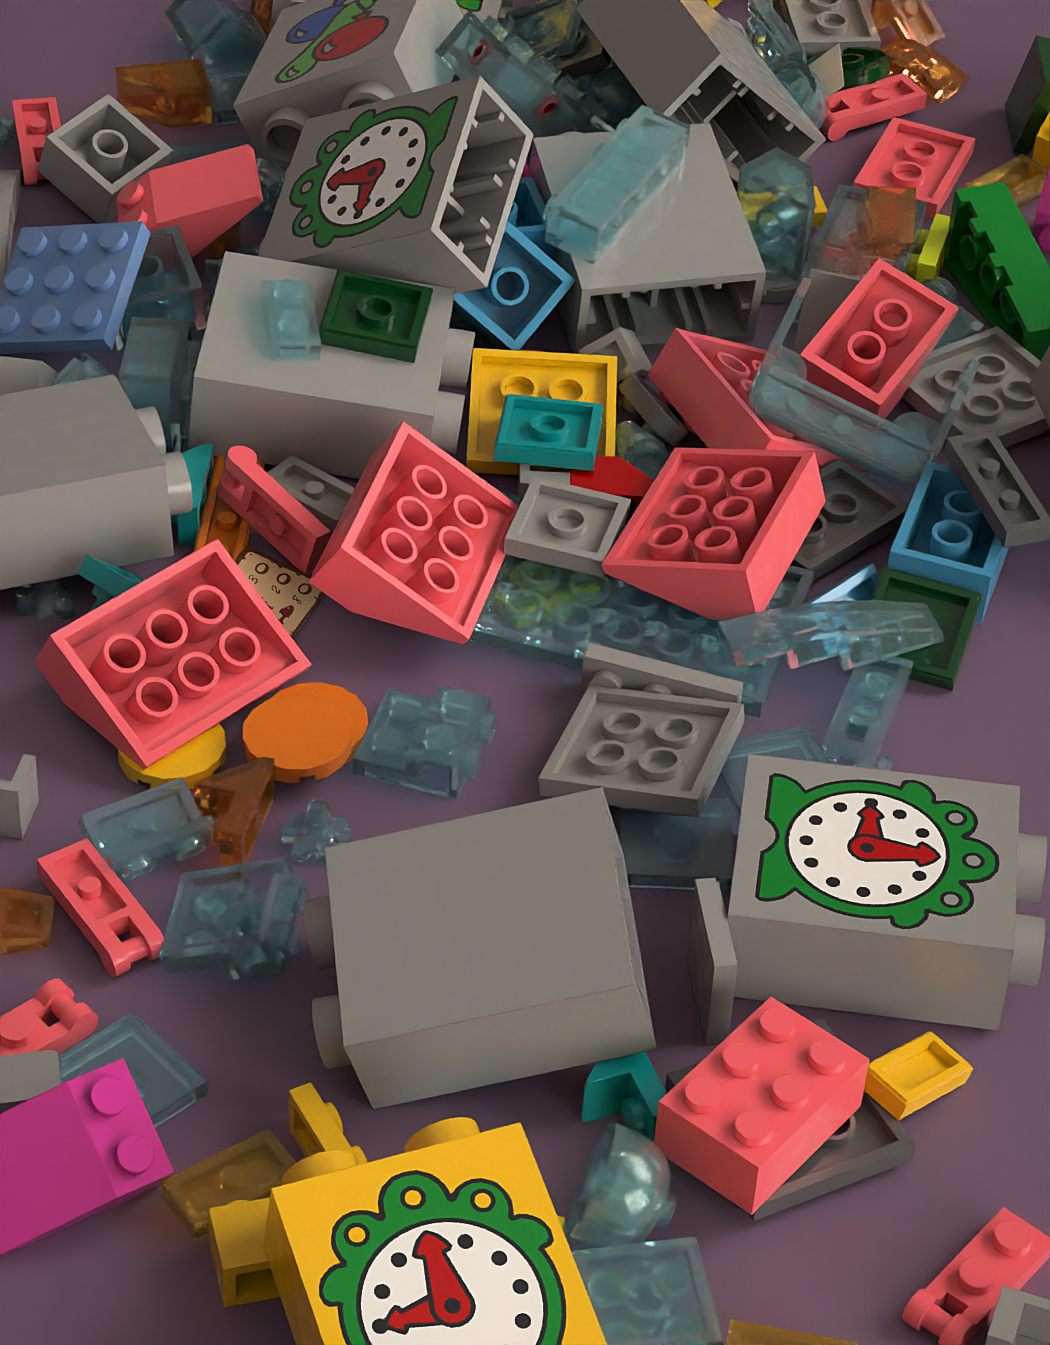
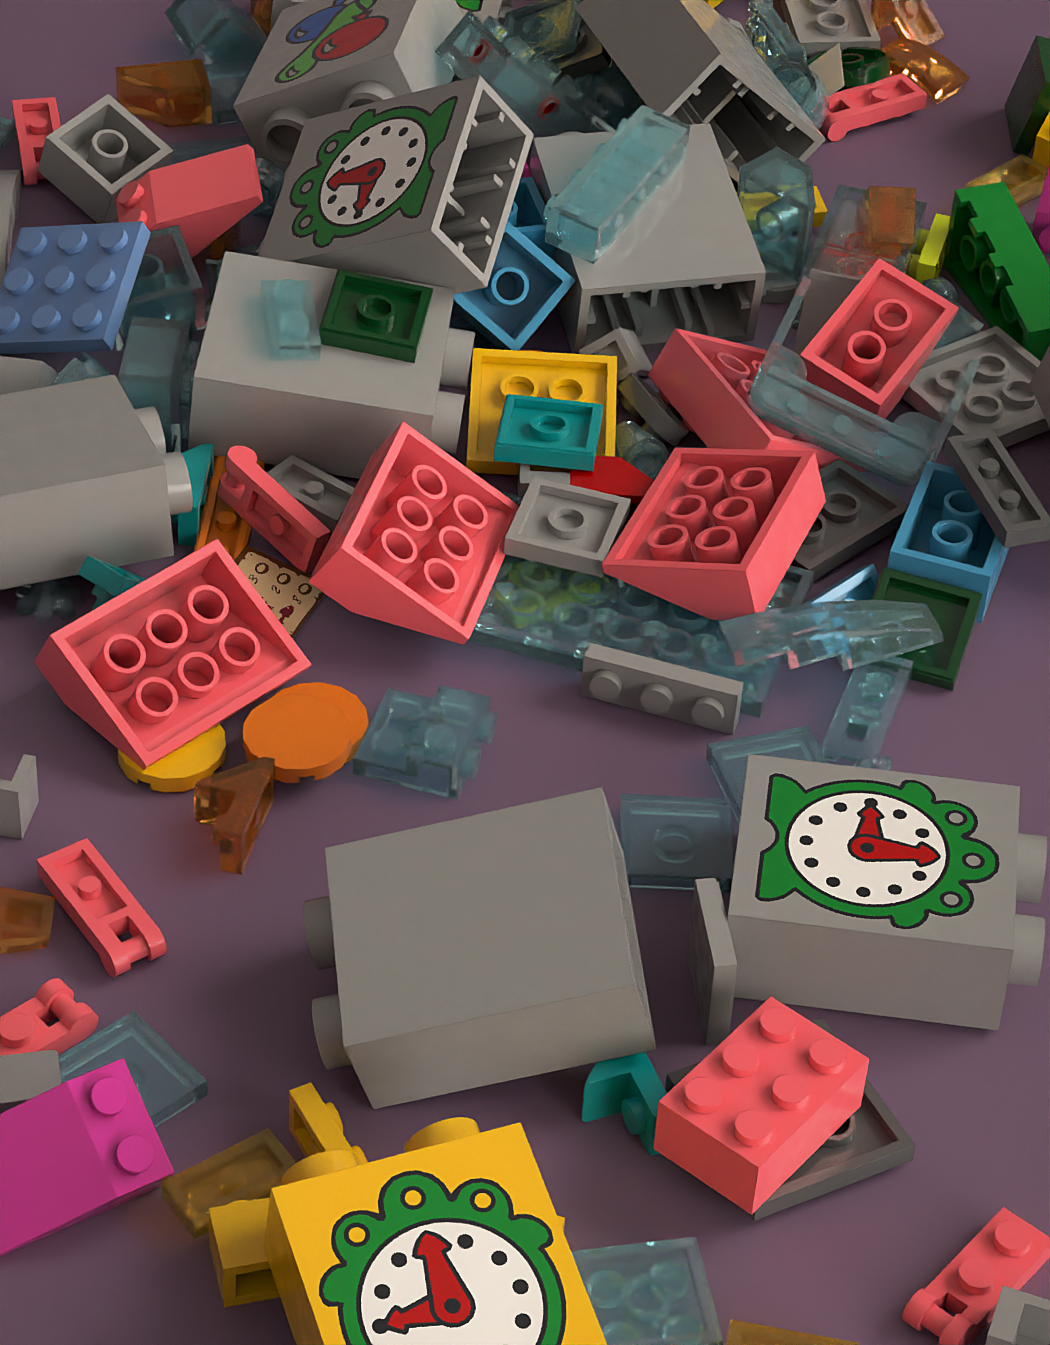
clear light blue bracket [78,777,216,881] -> none
clear light blue plate [159,857,310,980] -> none
clear light blue plant [280,799,353,863] -> none
light grey plate [538,685,745,817] -> none
clear light blue cylinder [564,1122,678,1252] -> none
coral plate [851,117,976,219] -> none
yellow tile [864,1031,974,1121] -> none

